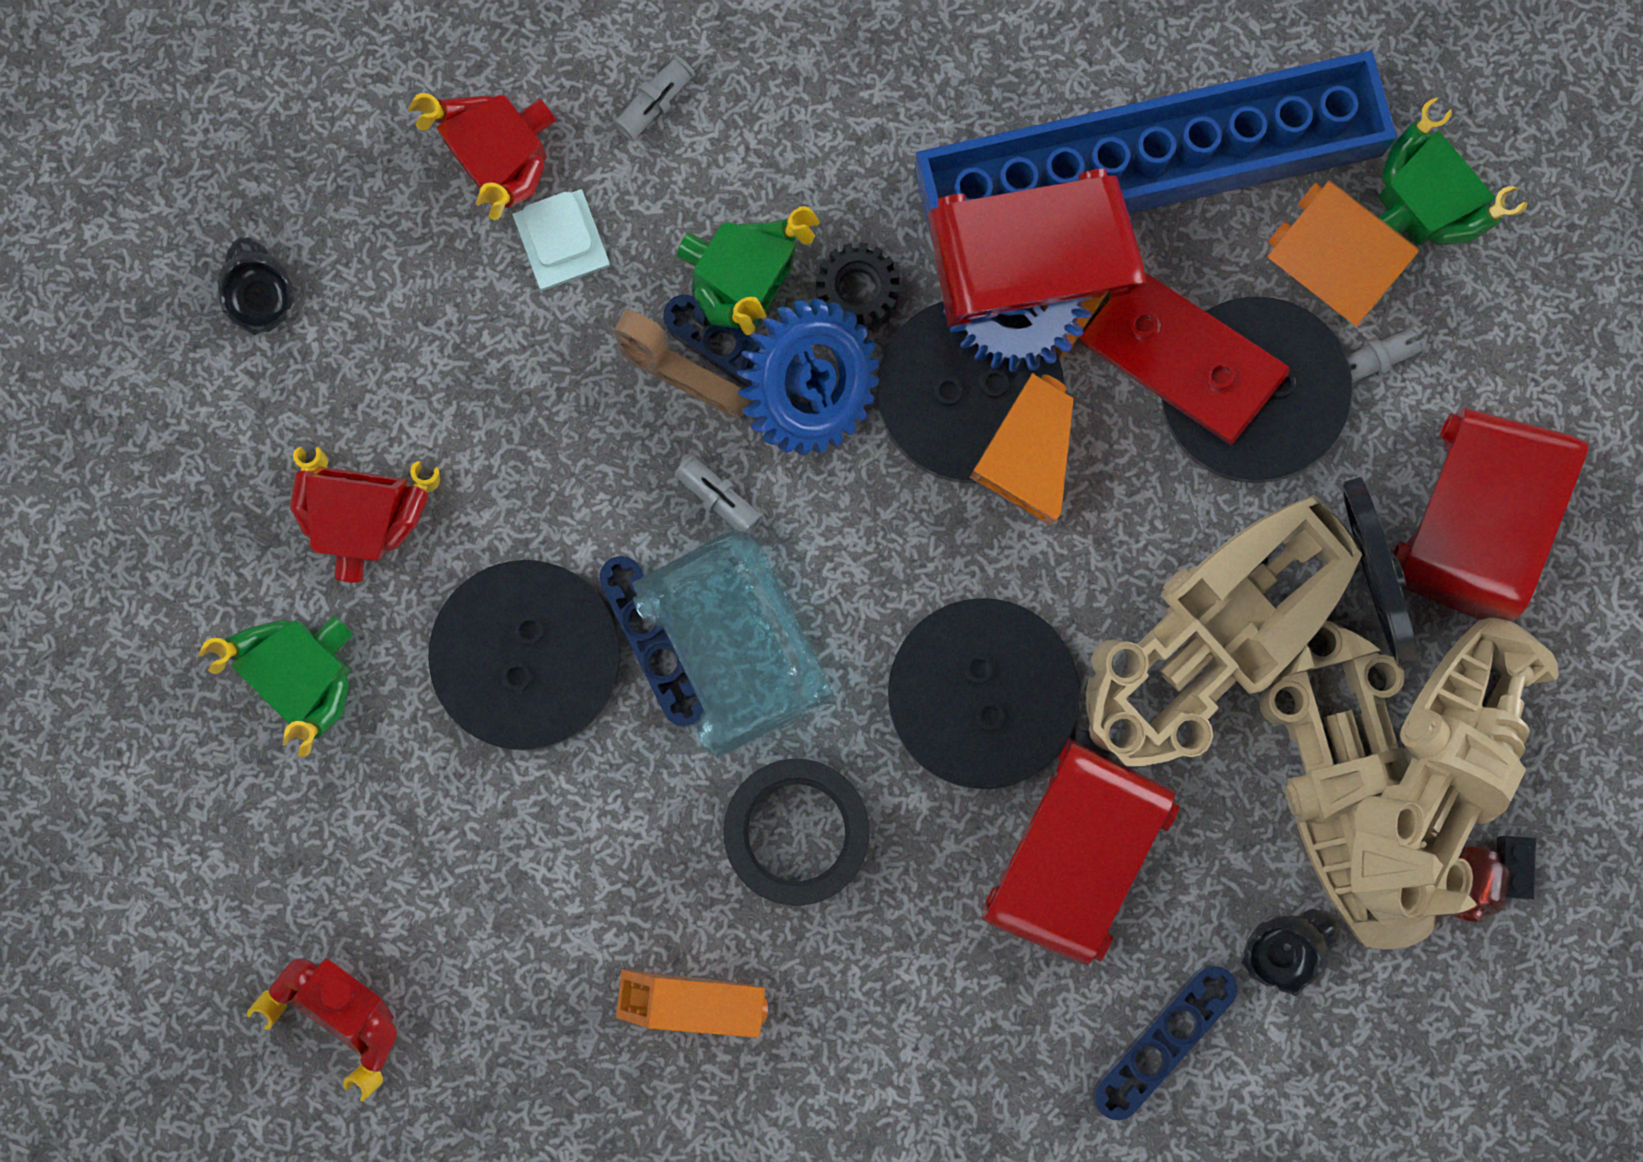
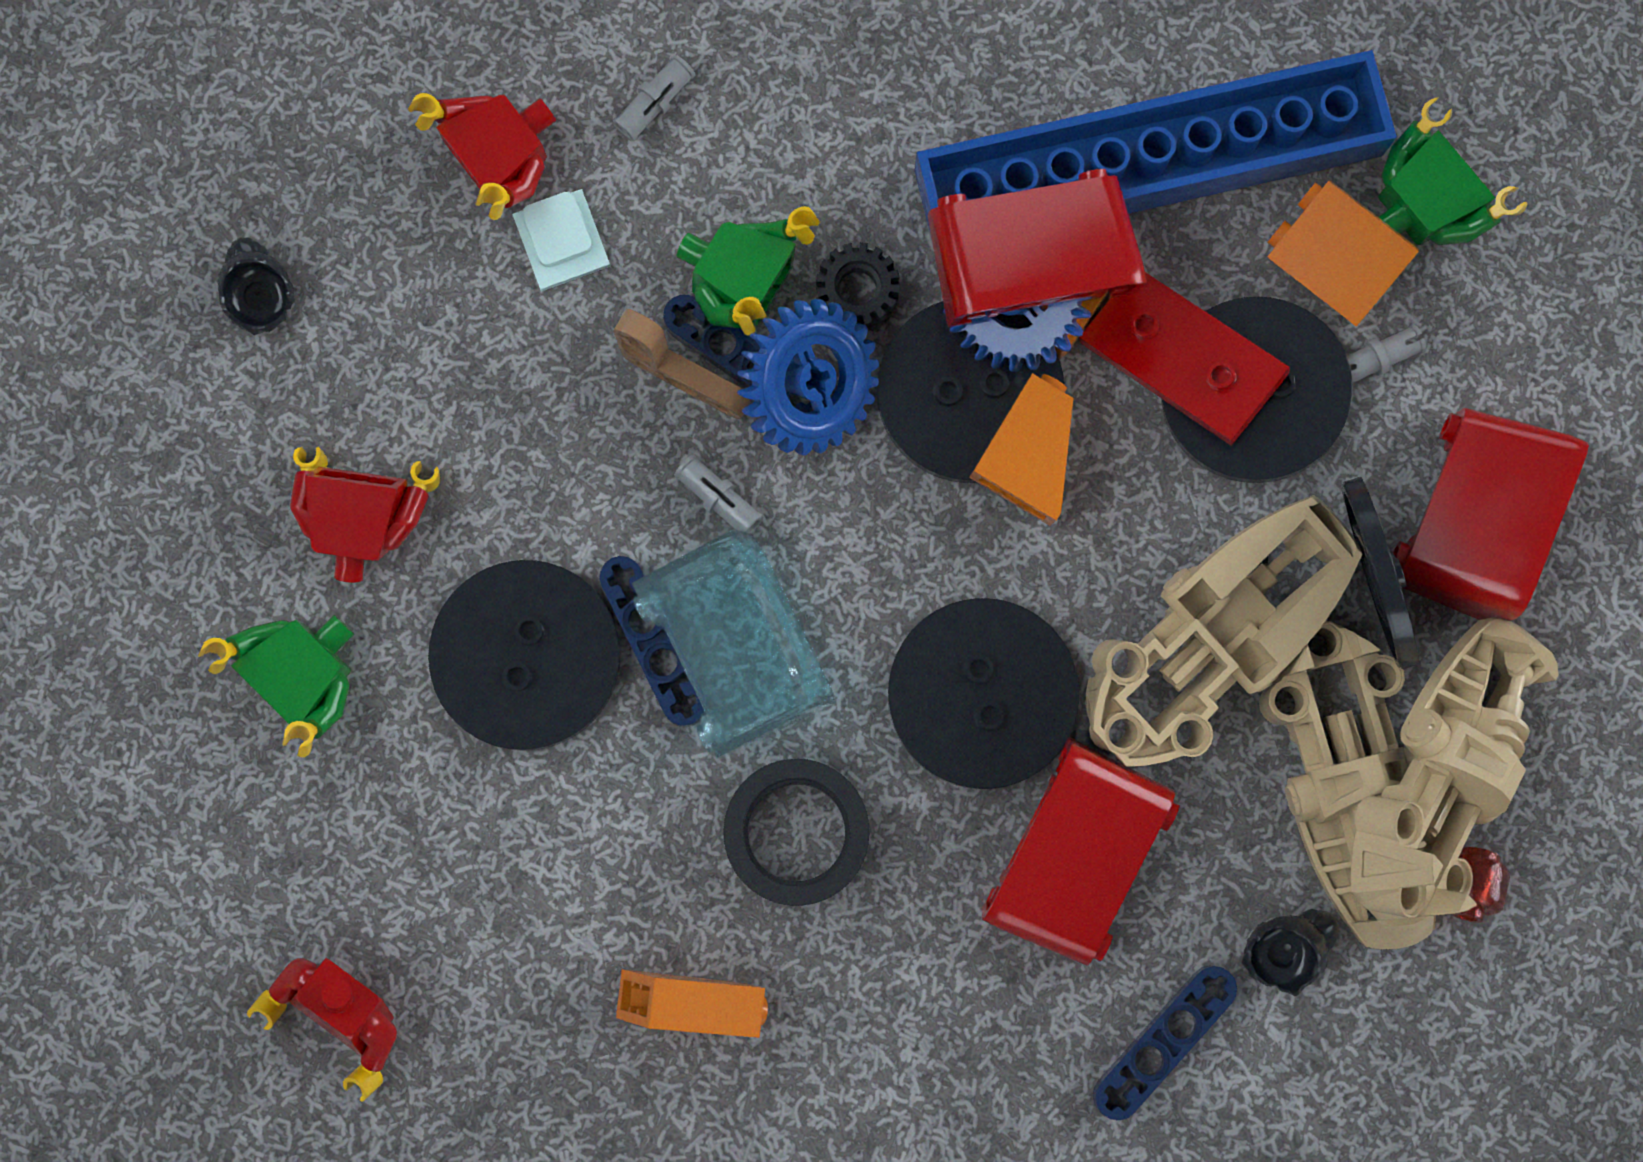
black piece [1495,836,1536,899] -> none

